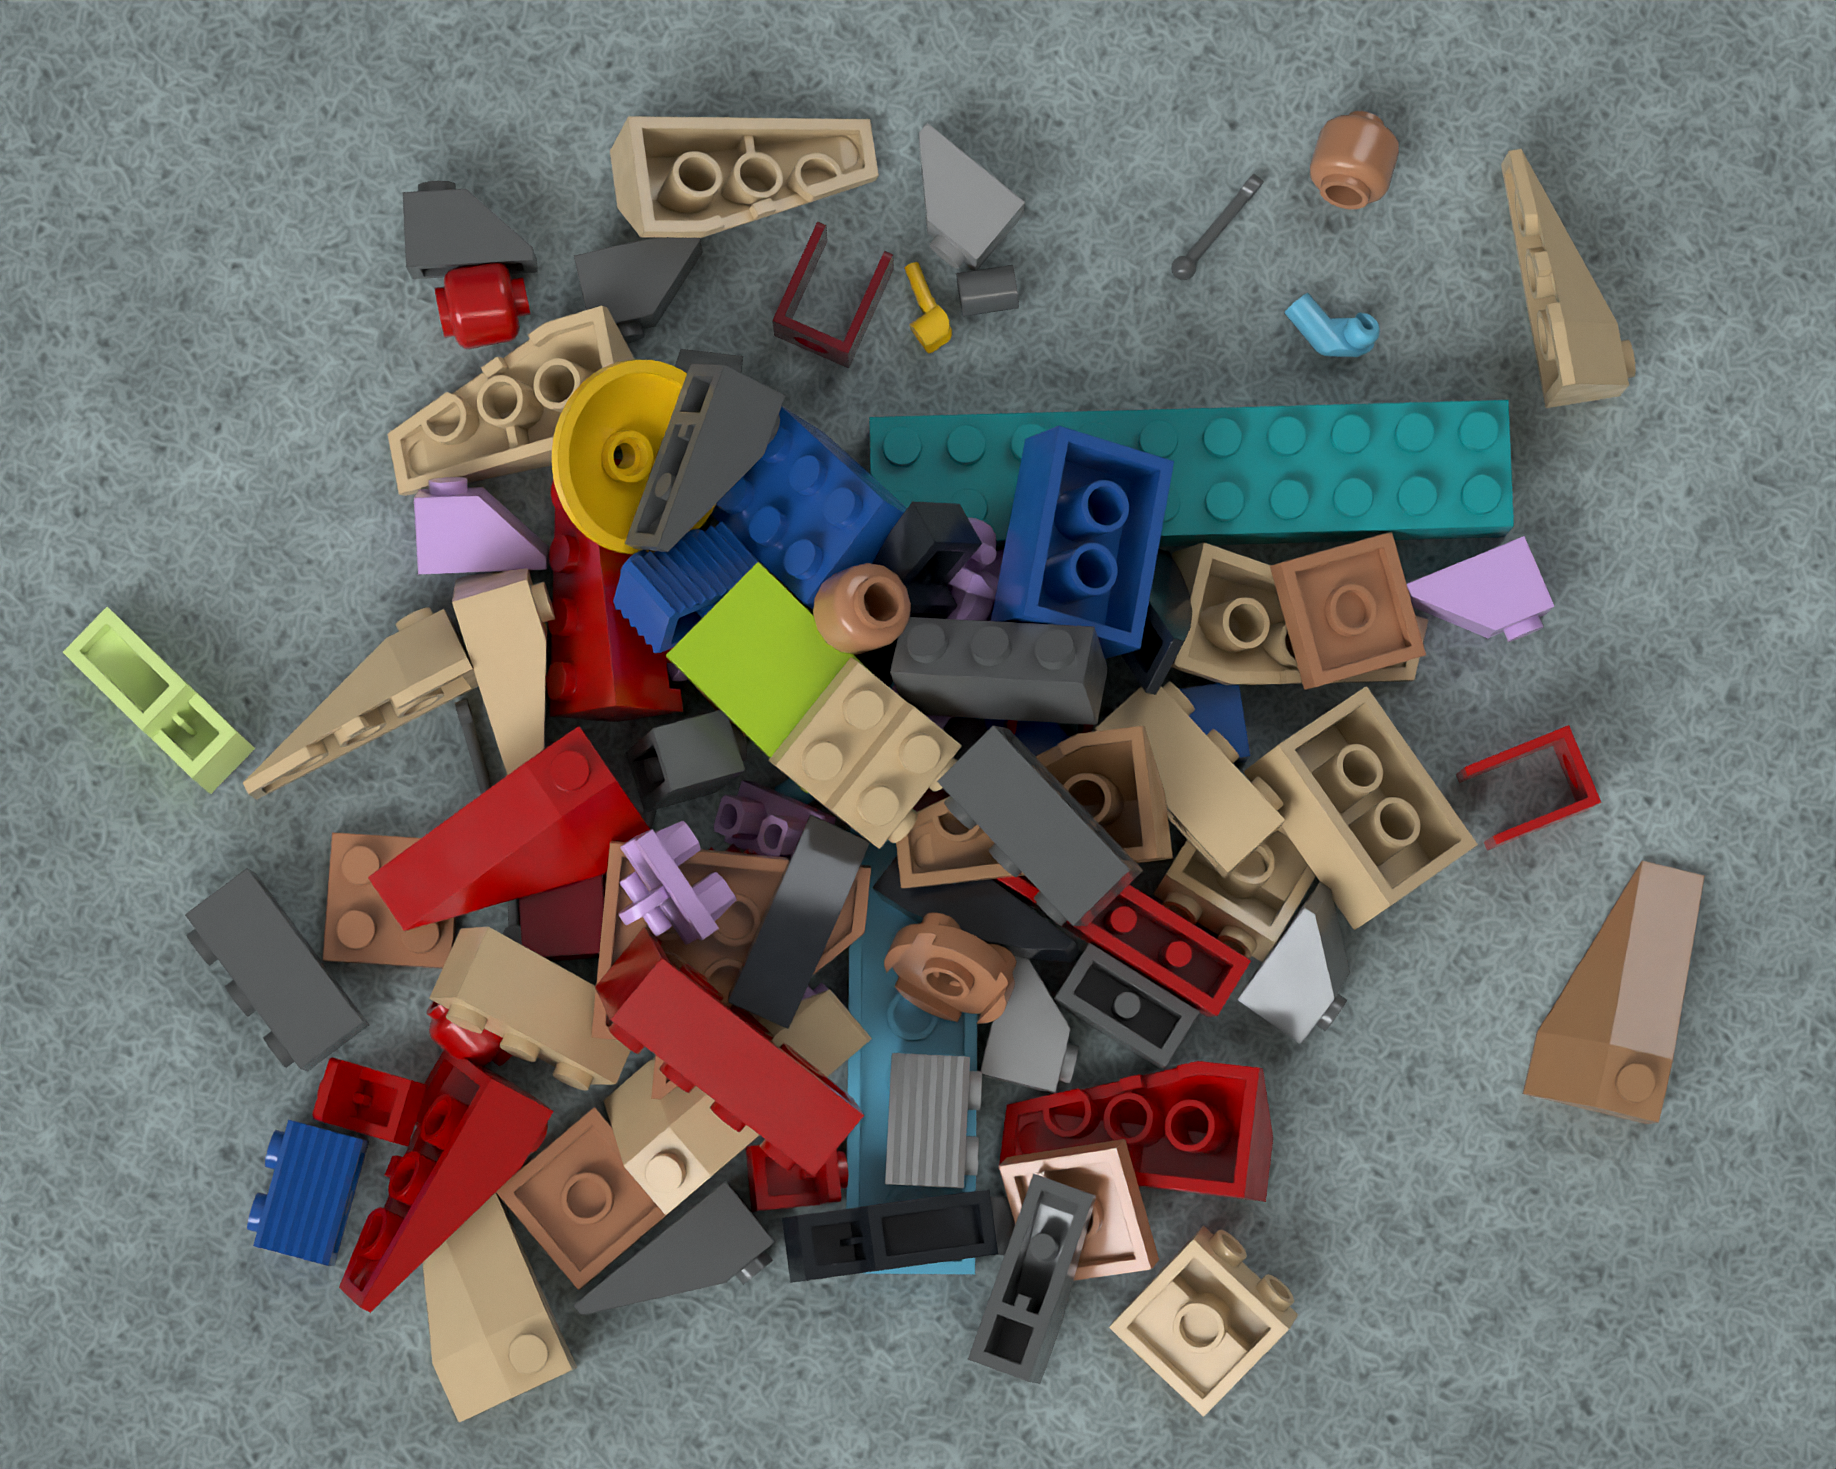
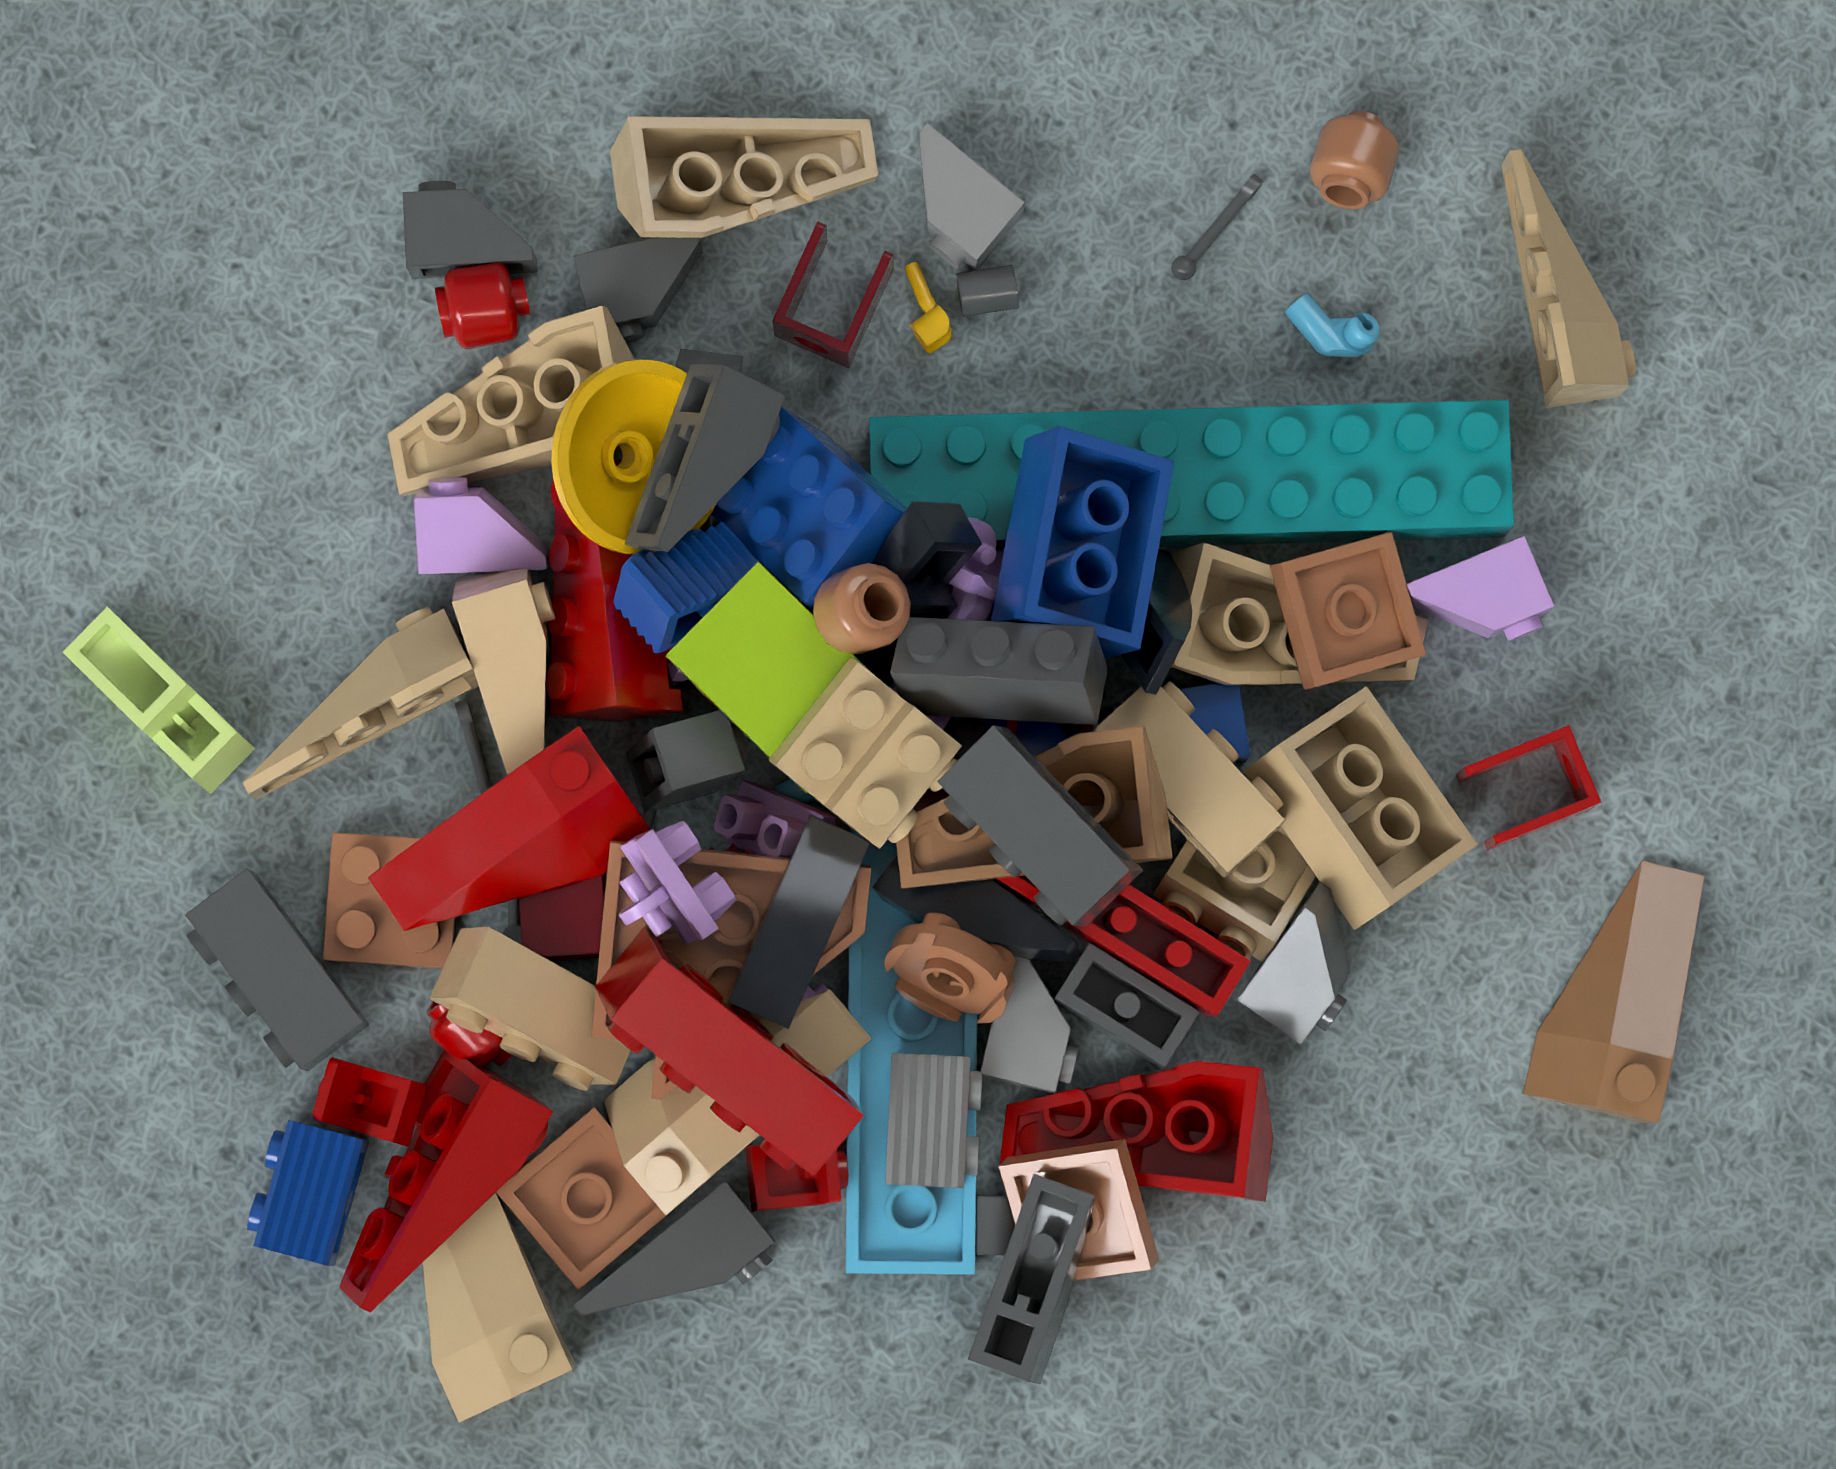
black slope [782,1189,998,1283] -> none
tan plate [1109,1225,1298,1417] -> none

